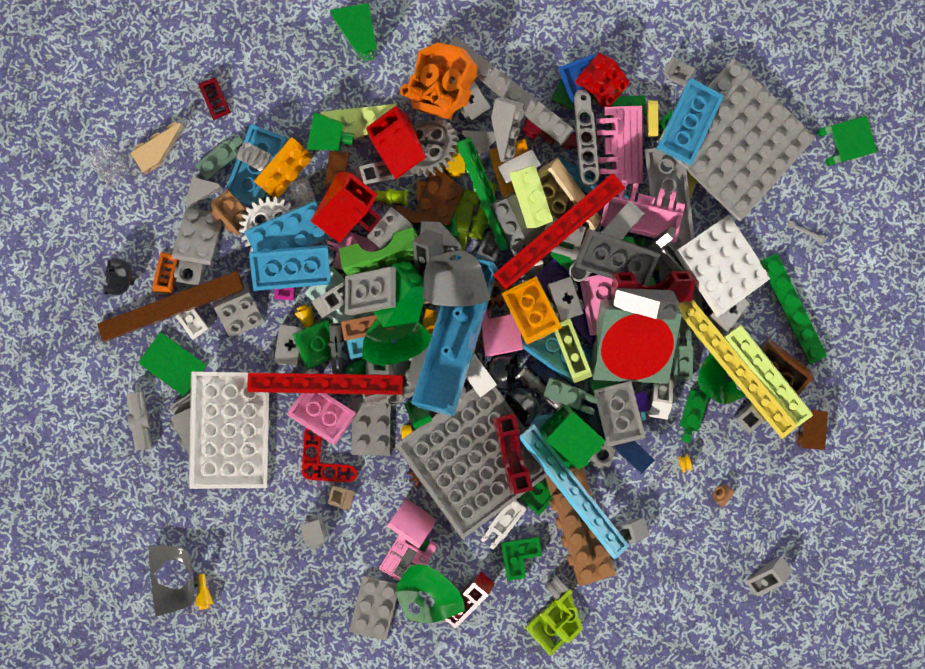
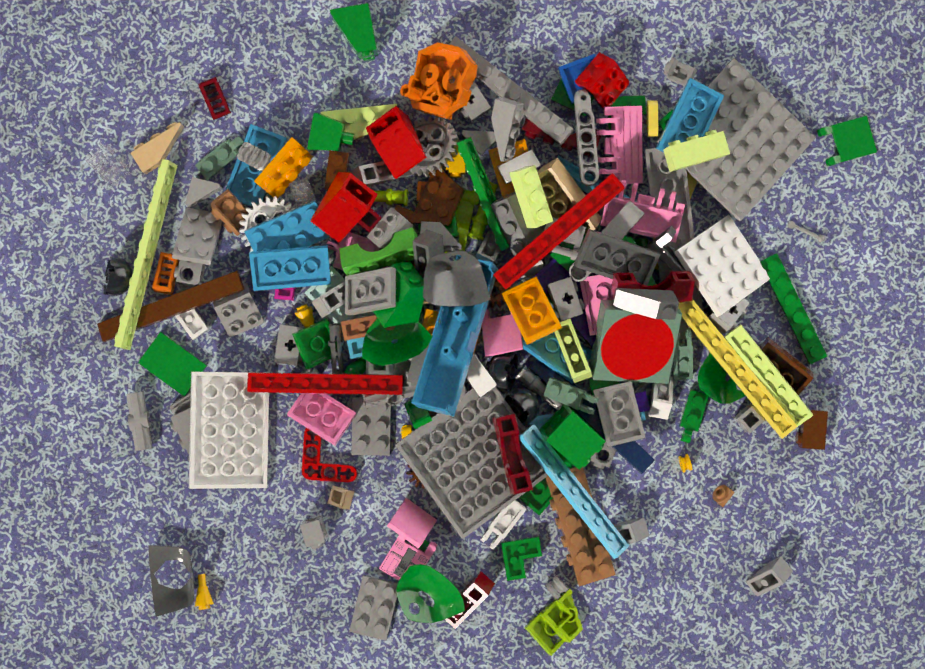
none -> yellowish green plate [114,159,178,350]
none -> yellowish green brick [663,130,730,172]

